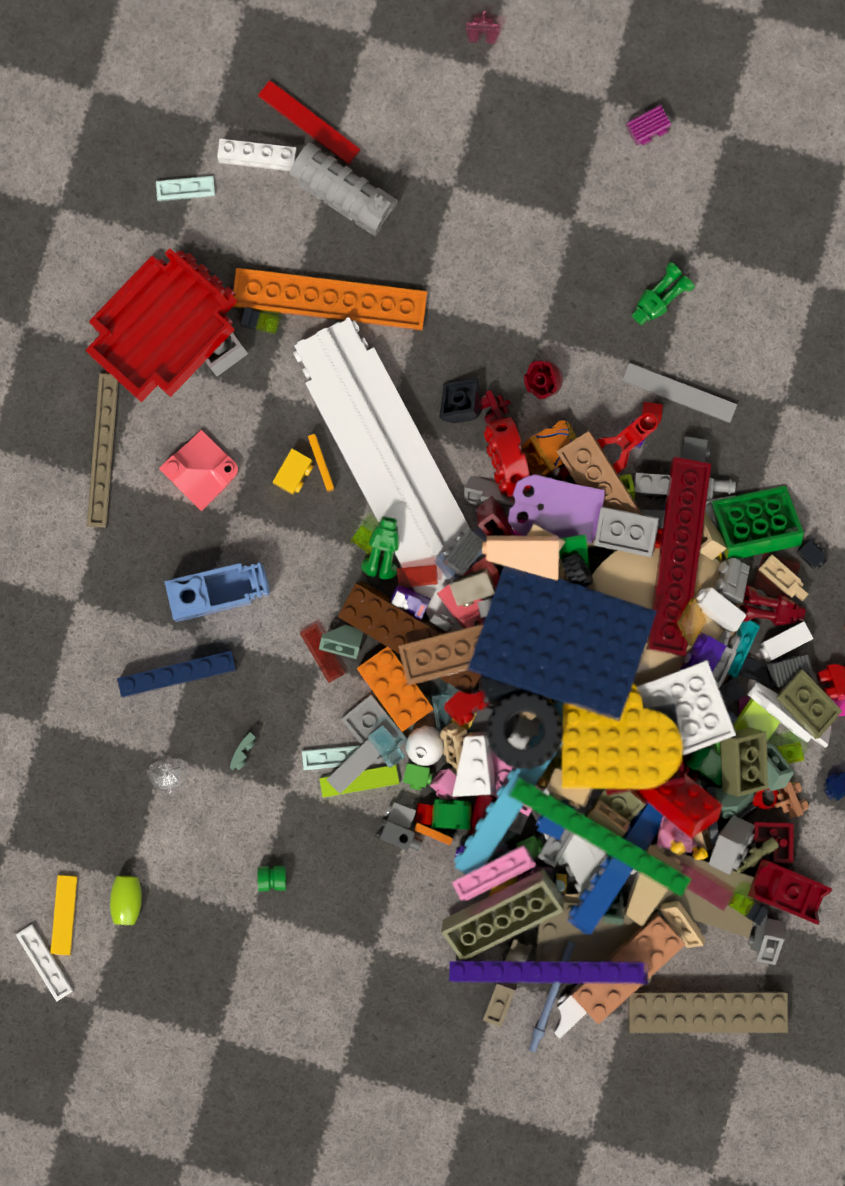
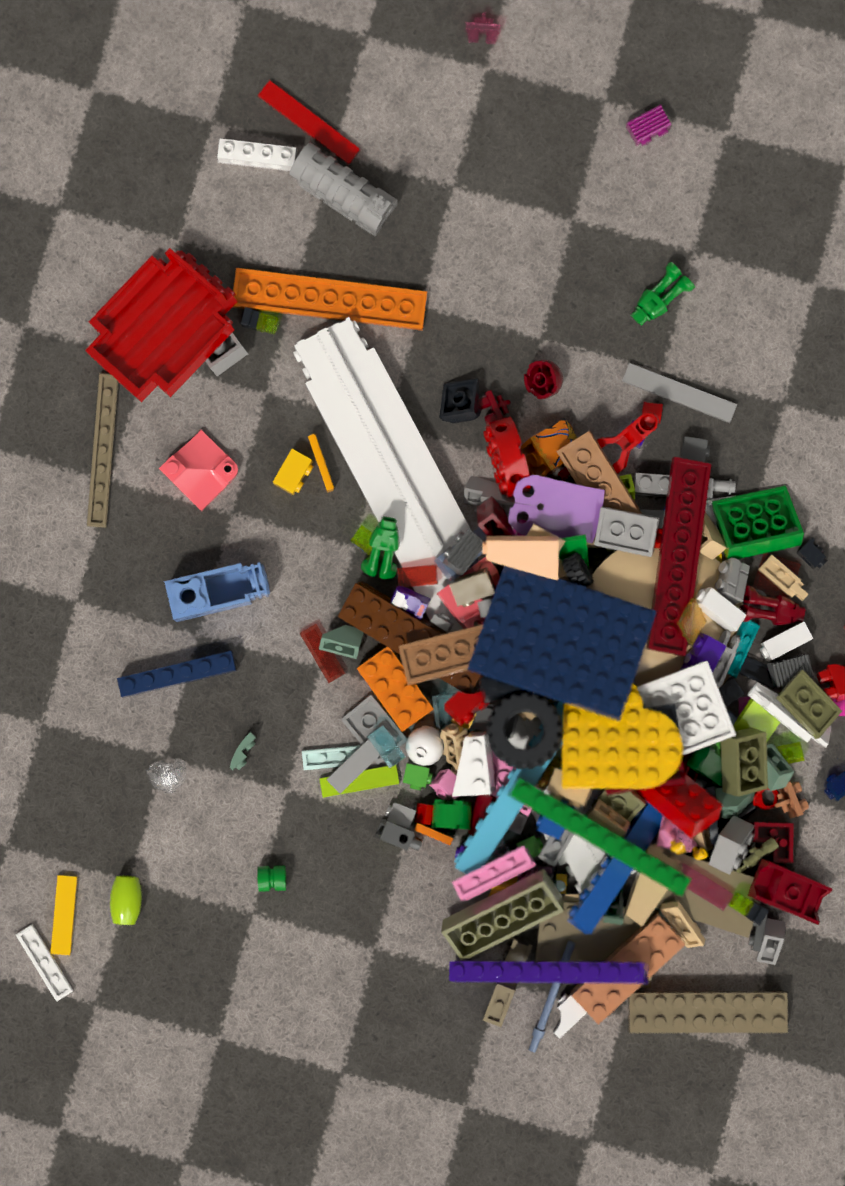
light aqua tile [156,176,215,201] -> none

